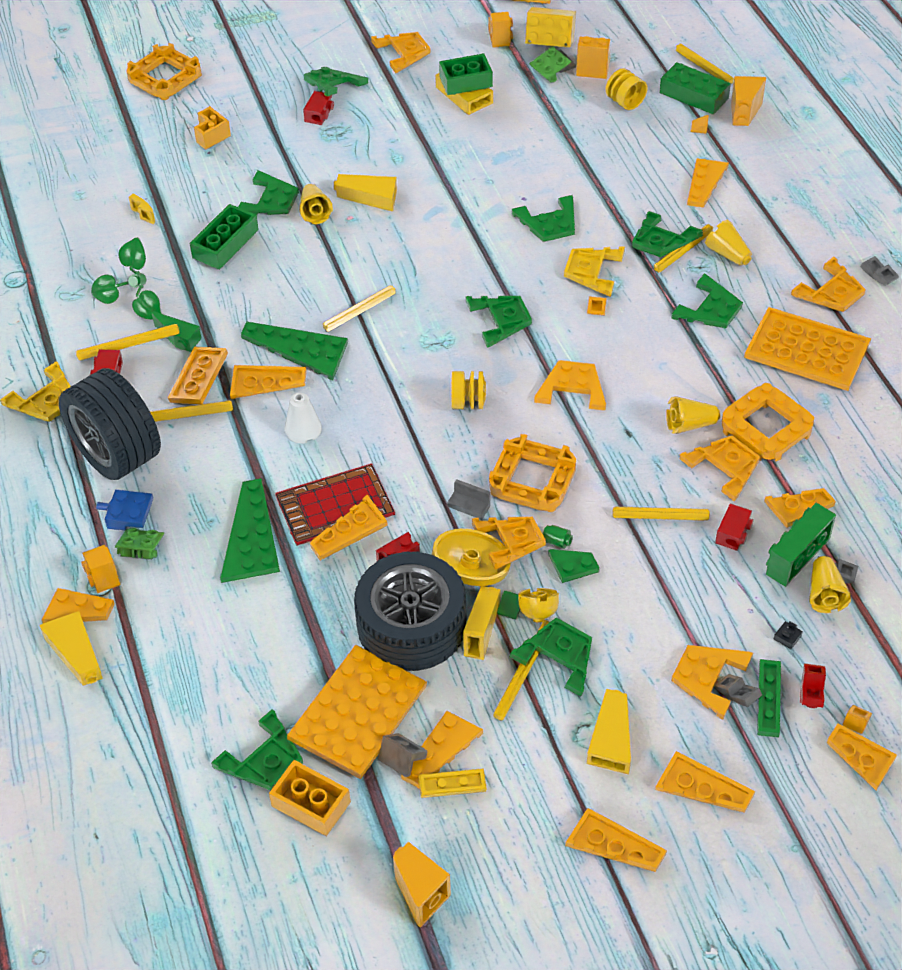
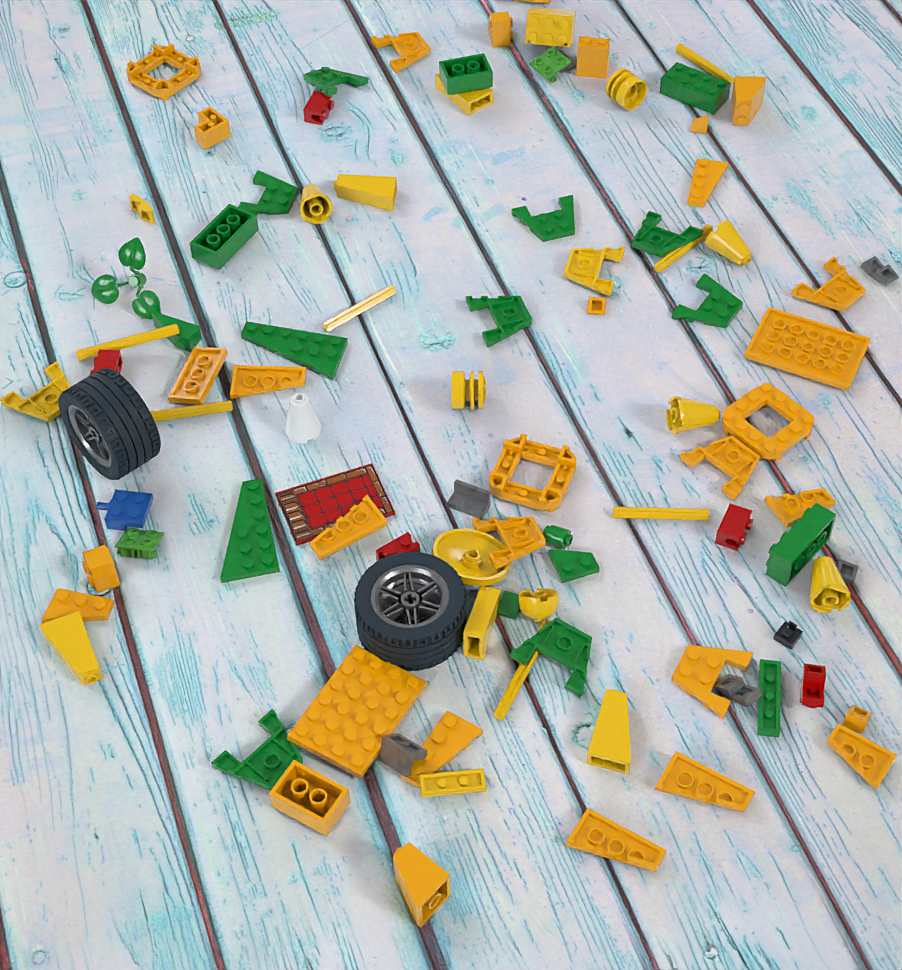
light orange wing [534,360,606,410] -> none

